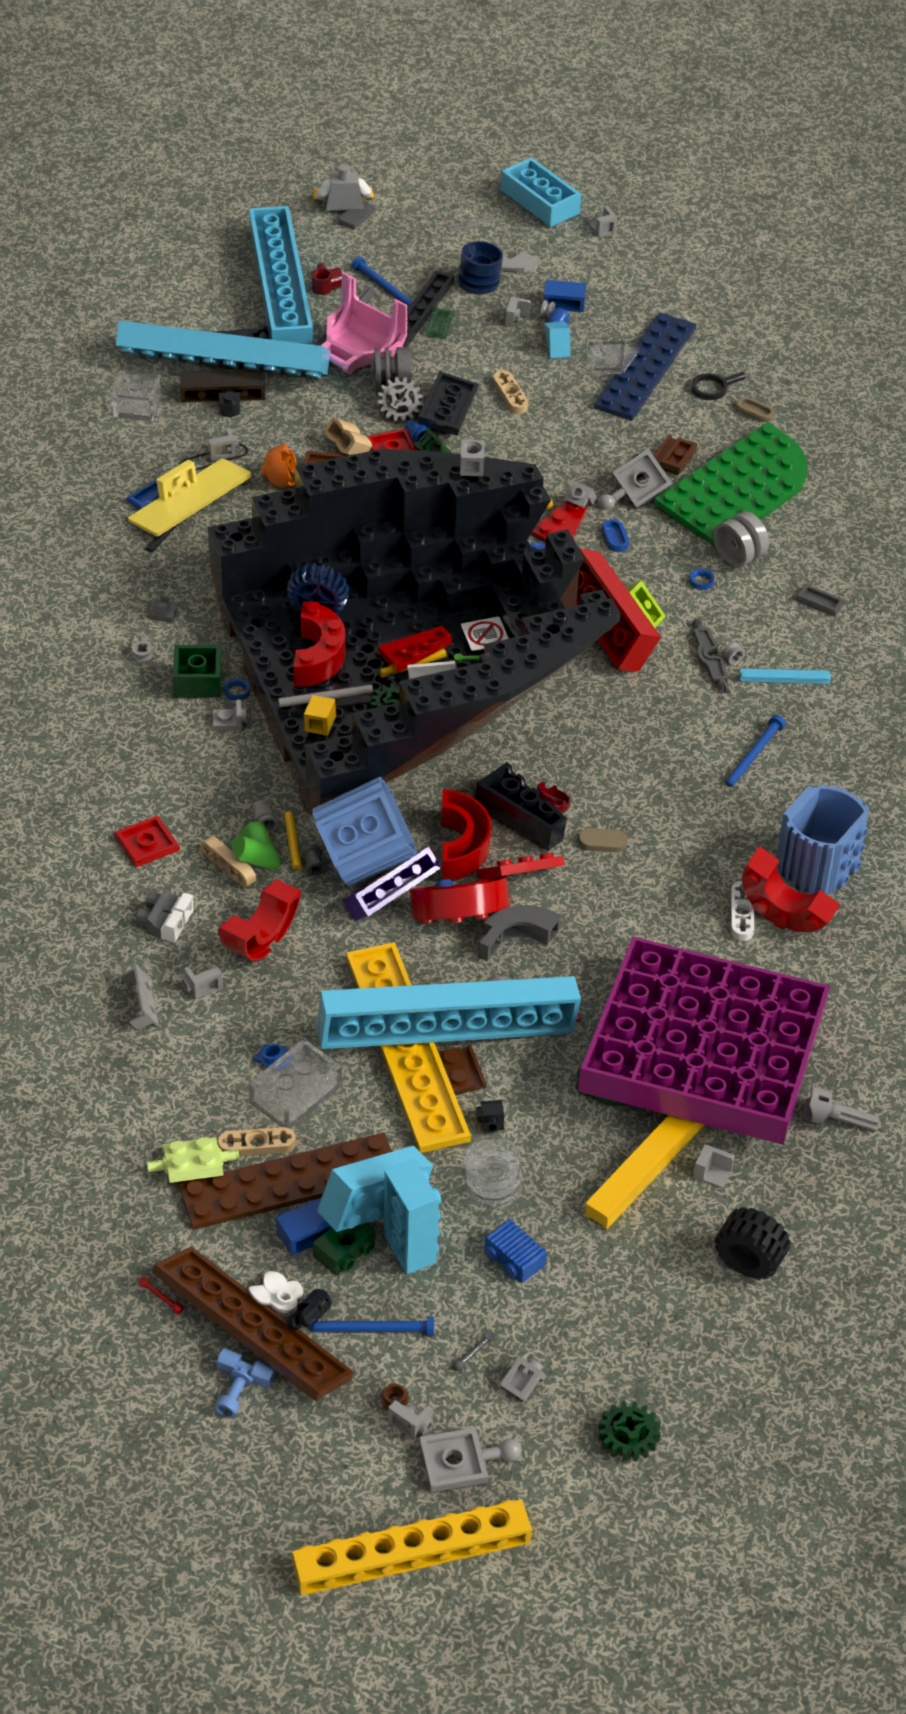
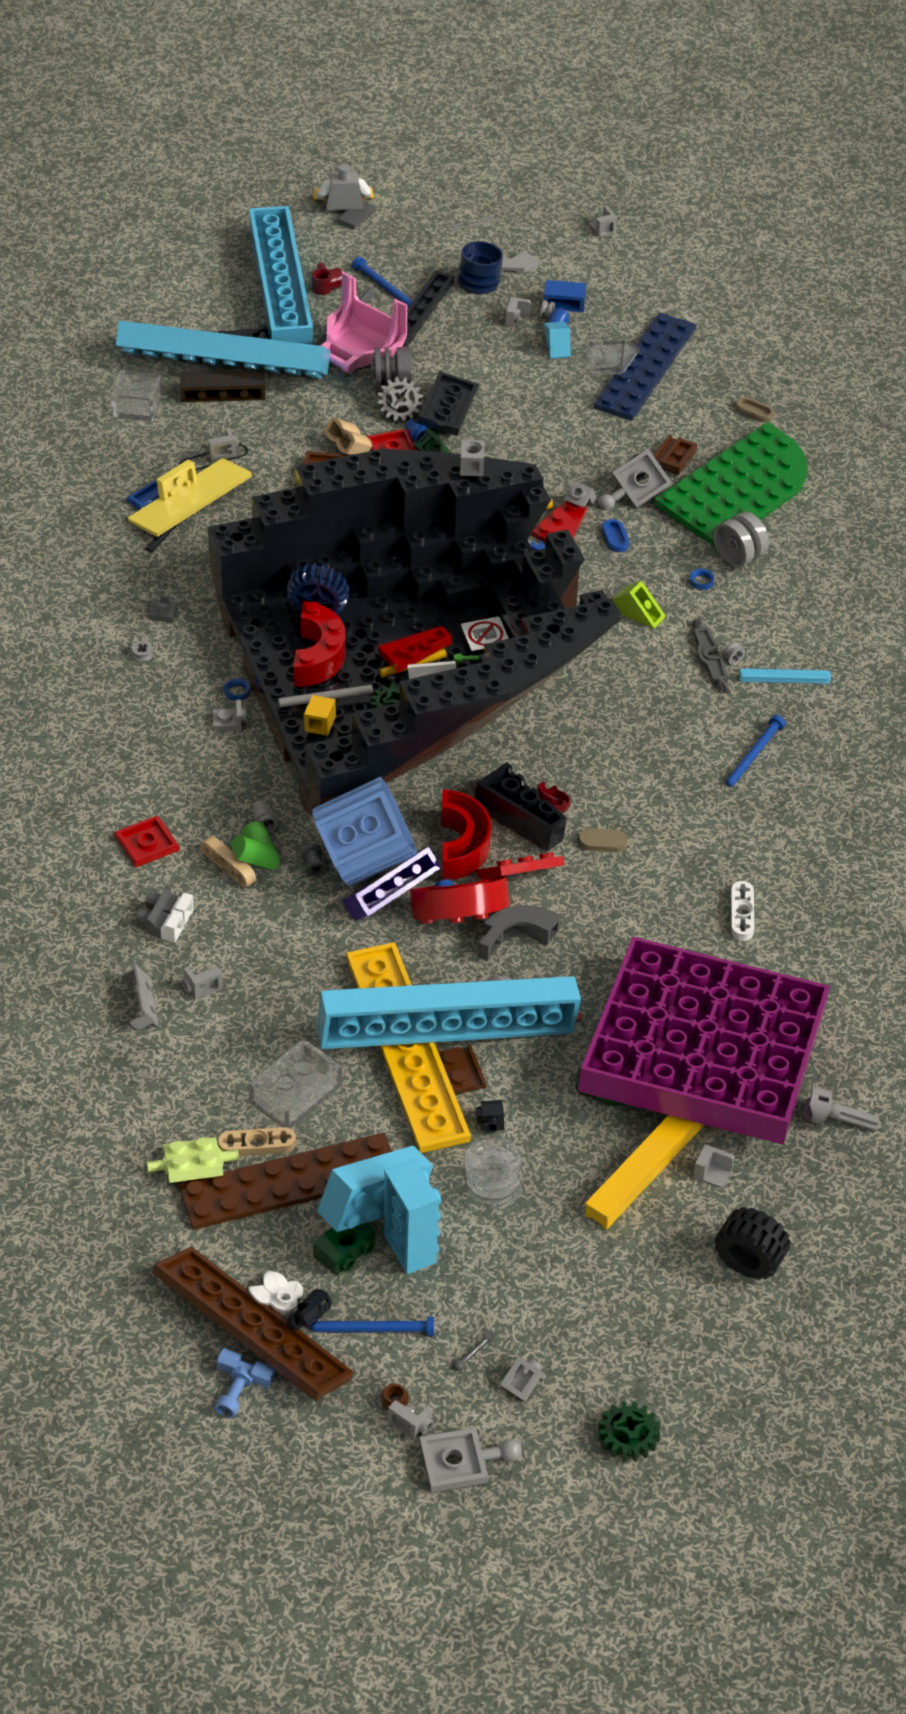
red hinge [139,1277,183,1314] -> none
dark green brick [173,645,222,697] -> none
red brick [217,879,302,961] -> none
black plate [219,390,241,417] -> none
blue animal [253,1044,291,1069] -> none
orange cylinder [261,444,297,488] -> none
blue piece [276,1198,331,1256] -> none
yellow bar [284,812,302,870] -> none
yellow brick [292,1499,532,1596] -> none
clear green tile [426,308,455,340] -> none
blue brick [484,1219,547,1283] -> none
tan beam [494,370,528,414] -> none
medium azure brick [500,157,582,227] -> none
red brick [576,548,661,672] -> none
black piece [691,372,746,400] -> none
red brick [742,846,840,933] -> none
medium blue piece [776,784,869,894] -> none
dark grey tile [795,584,846,617] -> none

